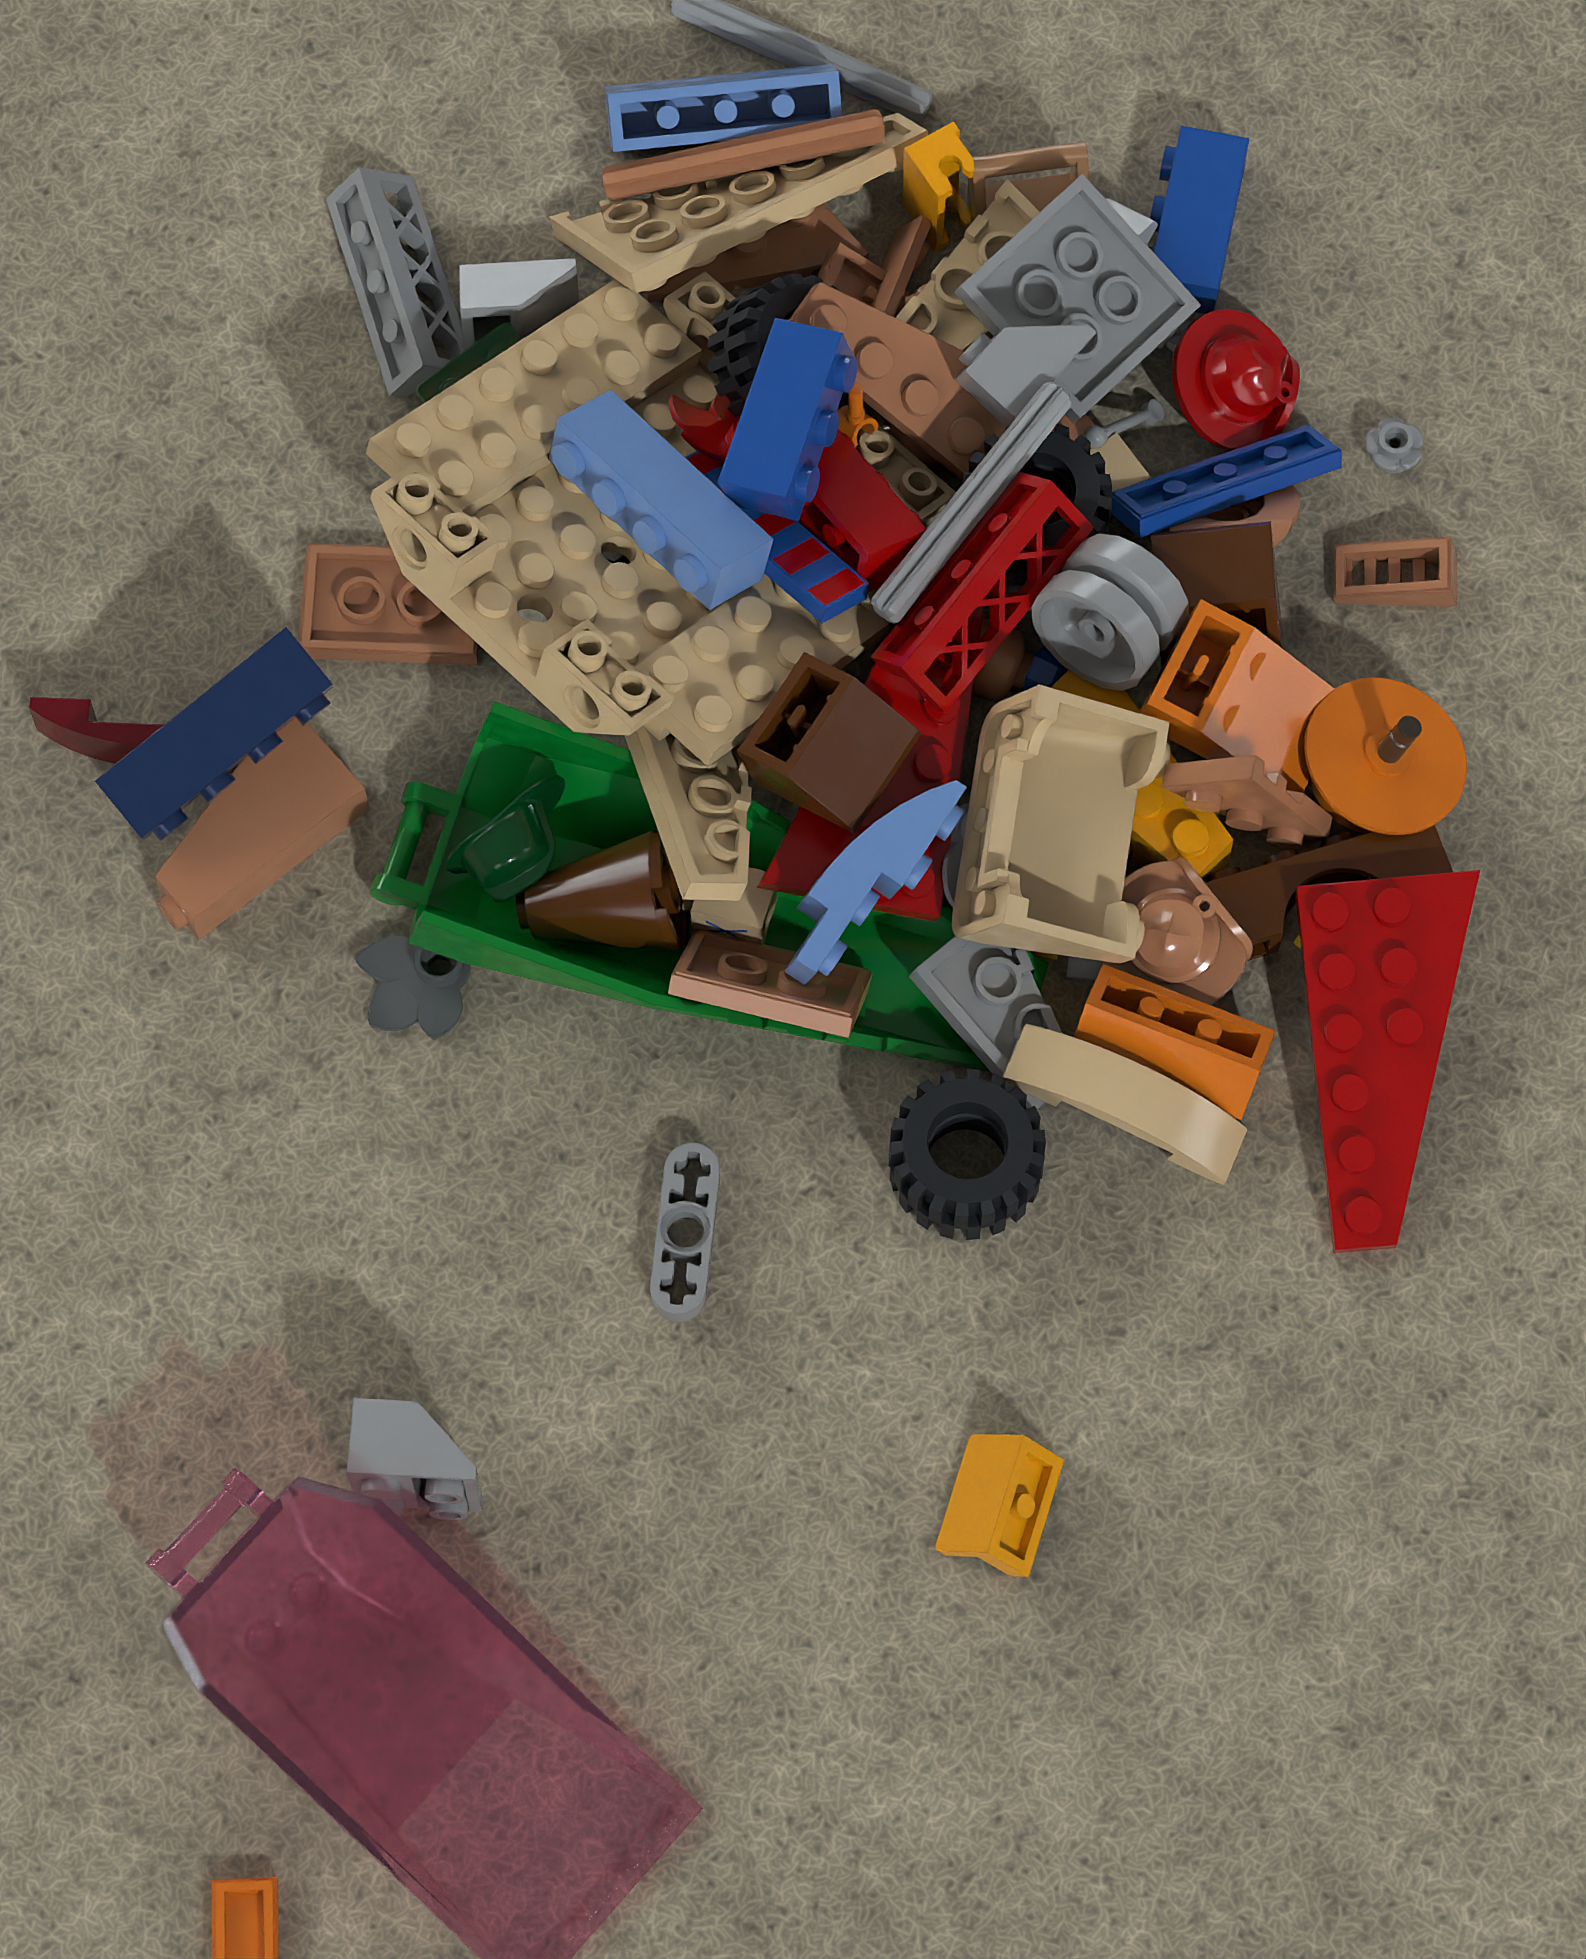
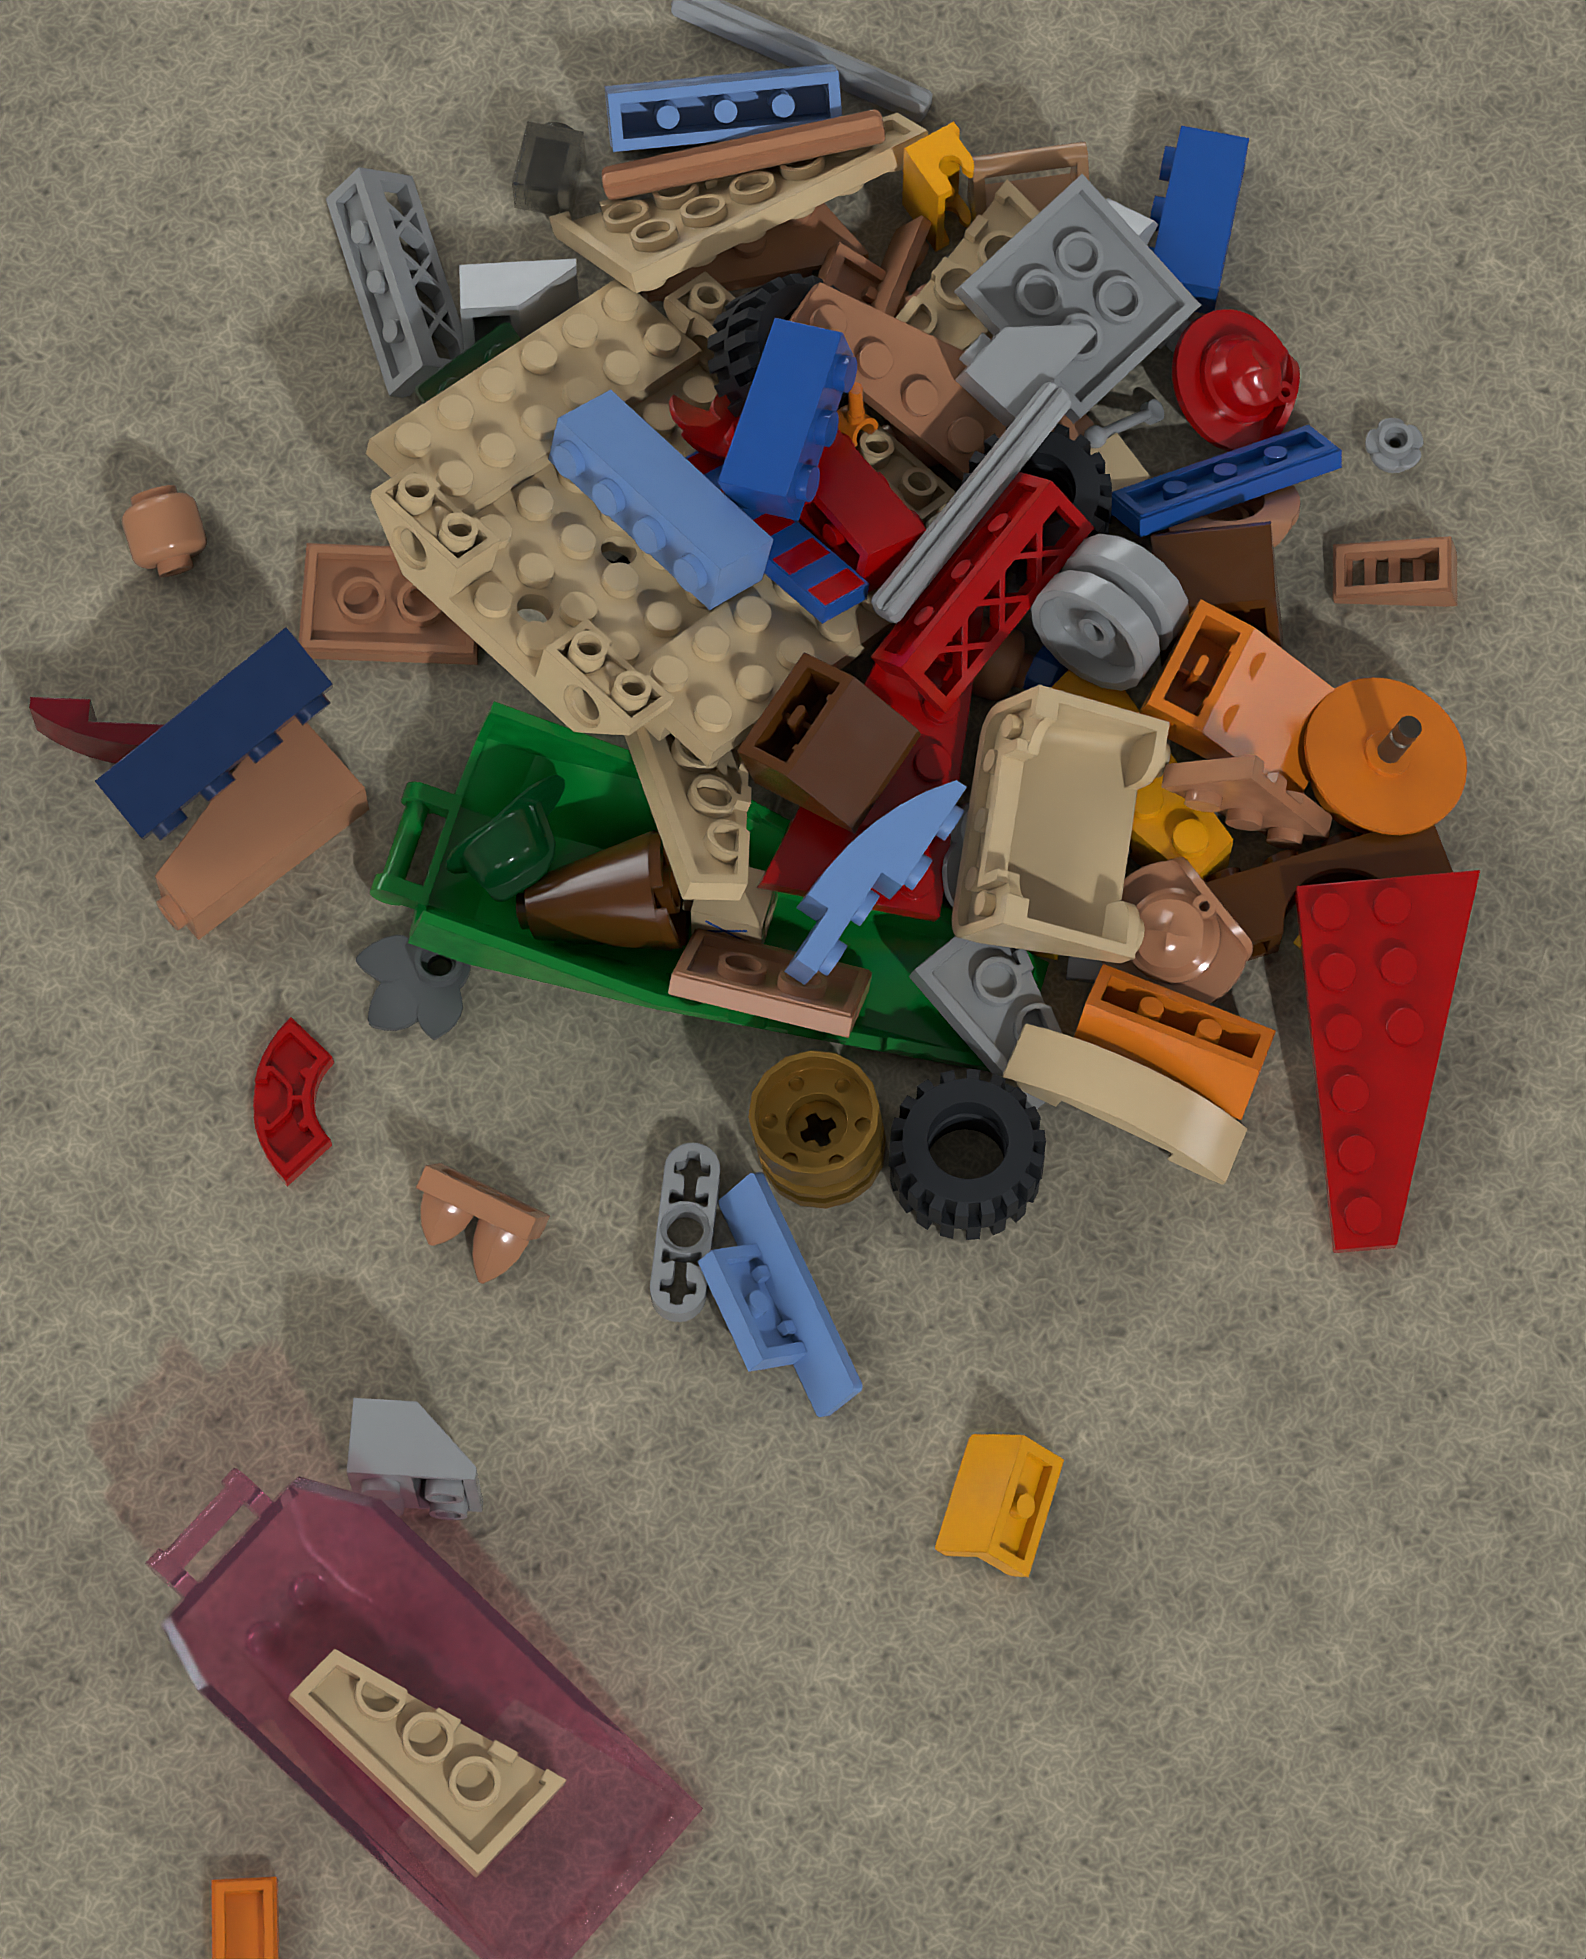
none -> nougat head [122,485,207,577]
none -> red tile [253,1017,334,1187]
none -> tan wing [288,1649,567,1878]
none -> nougat tile [416,1163,550,1284]
none -> clear smoke brick [512,121,586,216]
none -> medium blue bracket [698,1172,863,1417]
none -> pearl gold wheel [748,1050,887,1209]

